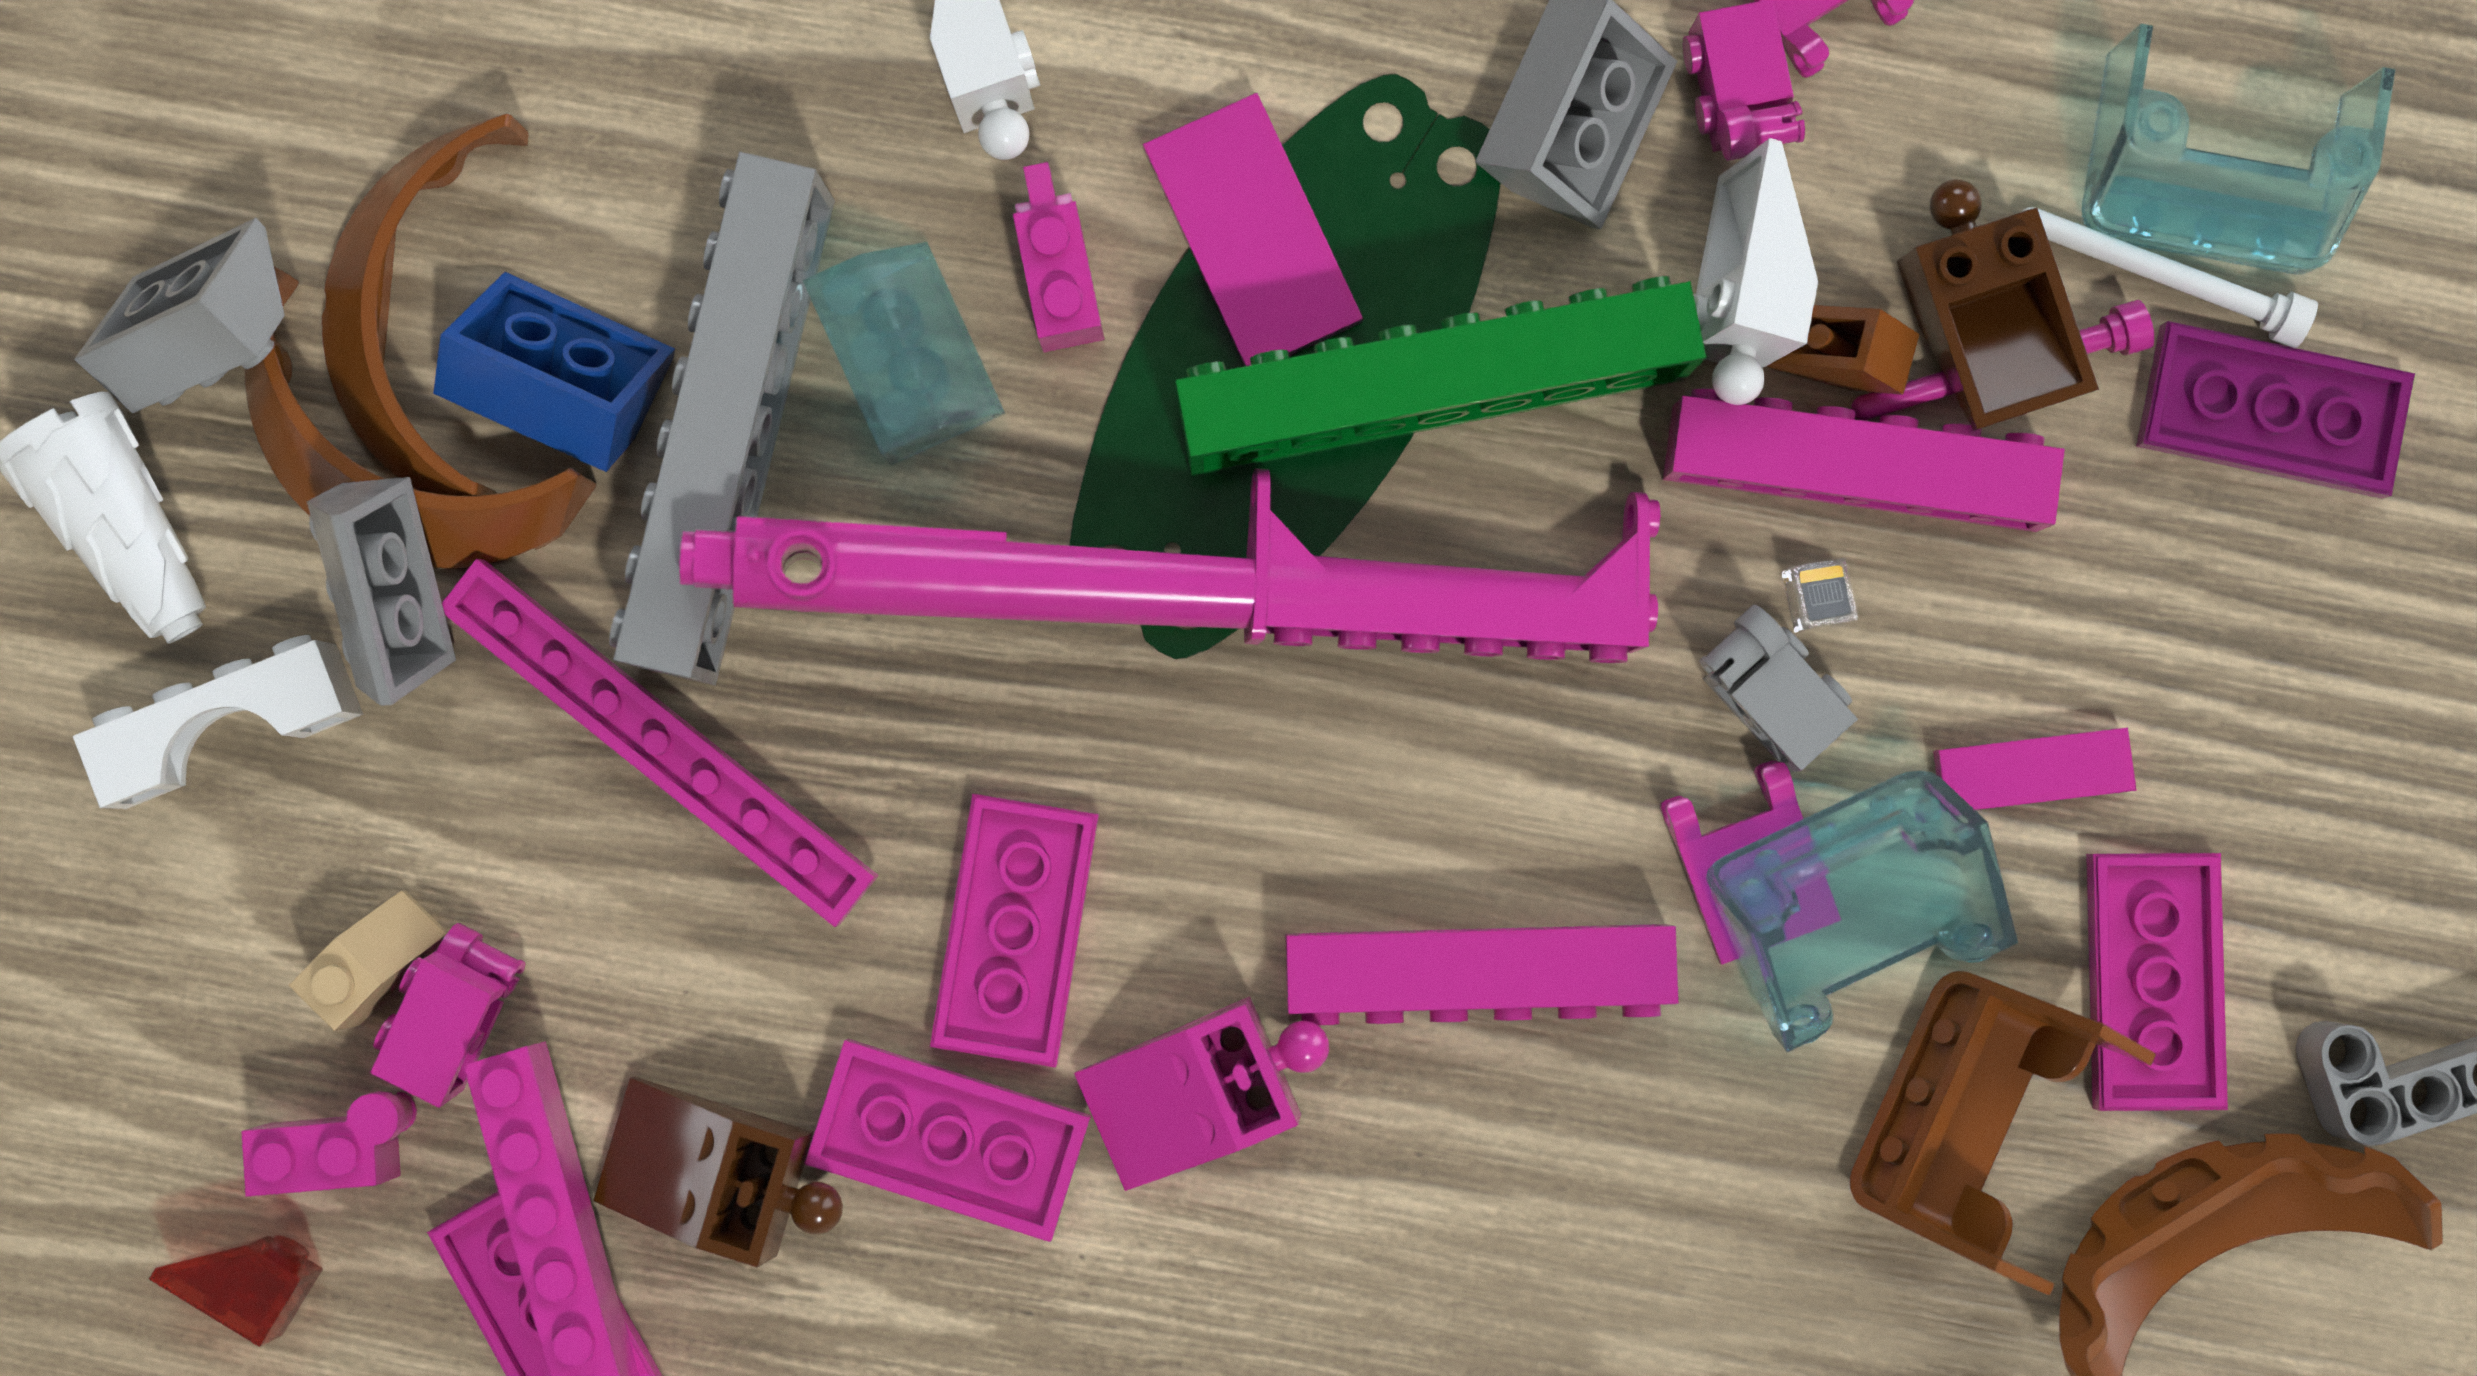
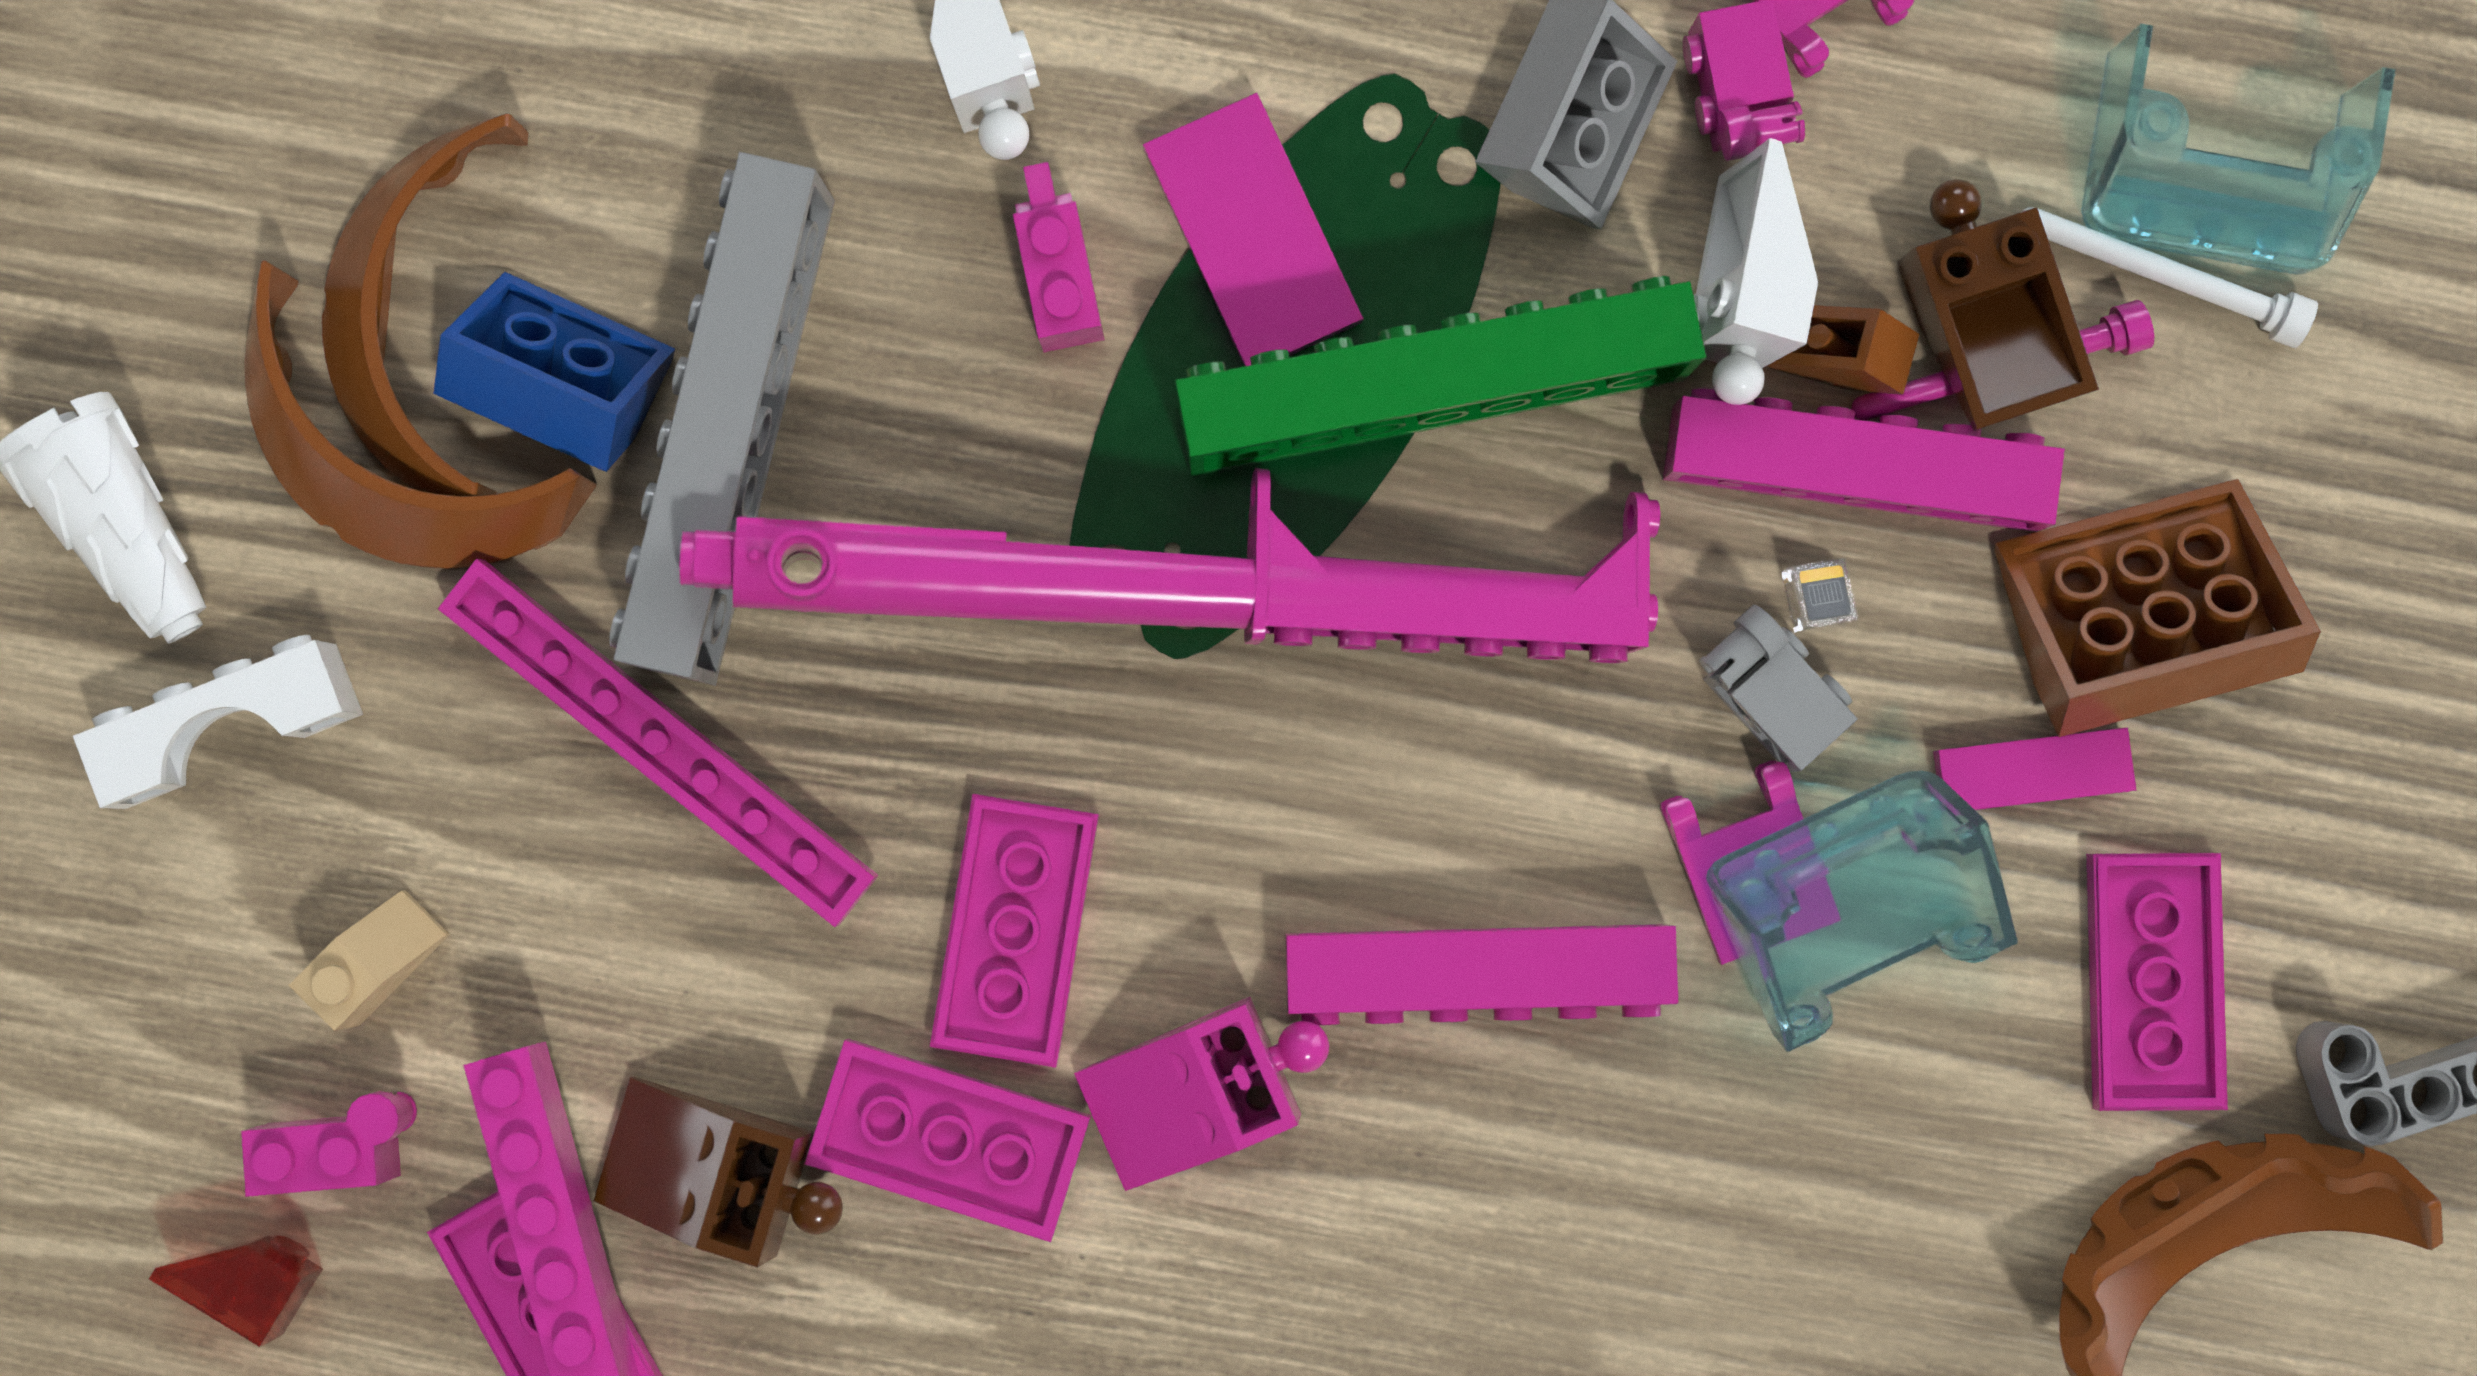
light grey slope [74,218,285,413] -> none
light grey slope [307,477,456,706] -> none
dark pink hinge [370,923,526,1108] -> none
clear light blue slope [802,242,1006,465] -> none
dark orange windscreen [1850,971,2156,1296] -> none
magenta tile [2136,321,2415,499] -> none
none -> dark orange slope [1994,479,2321,737]

